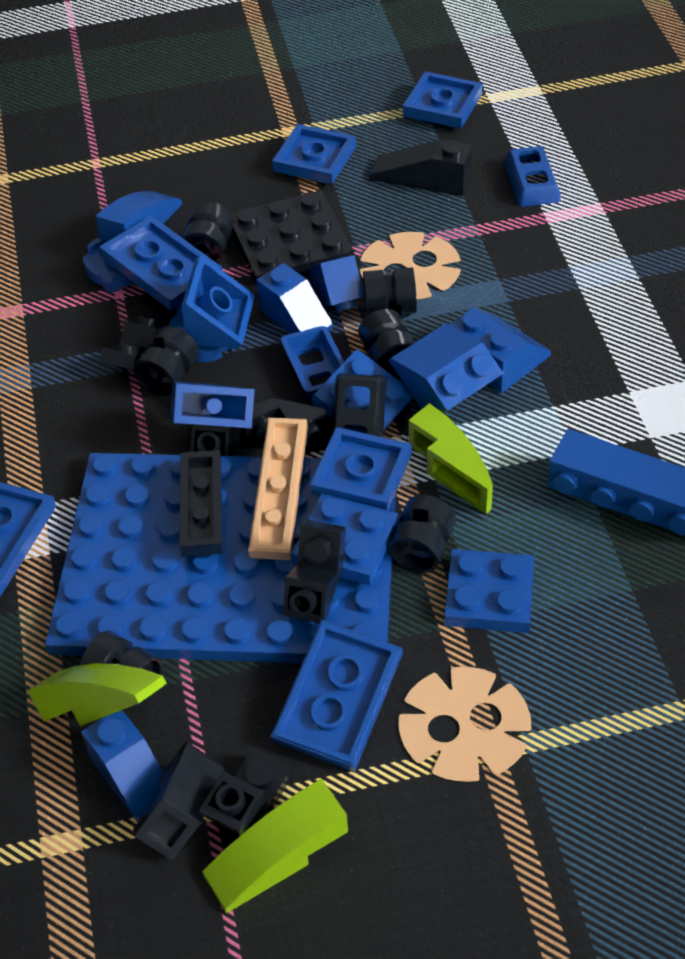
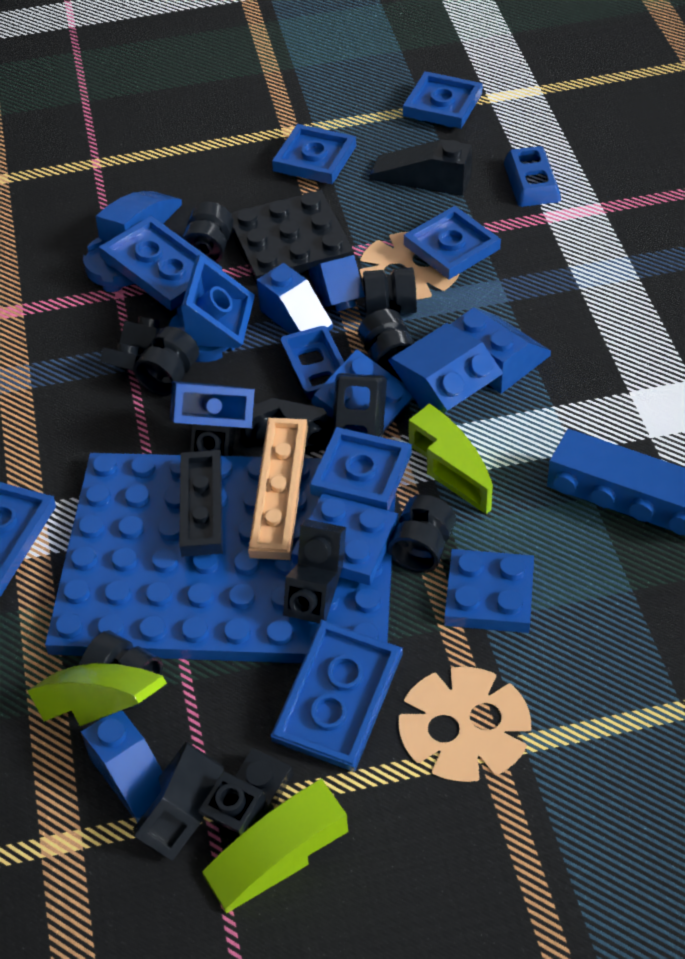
none -> blue plate [403,206,501,280]

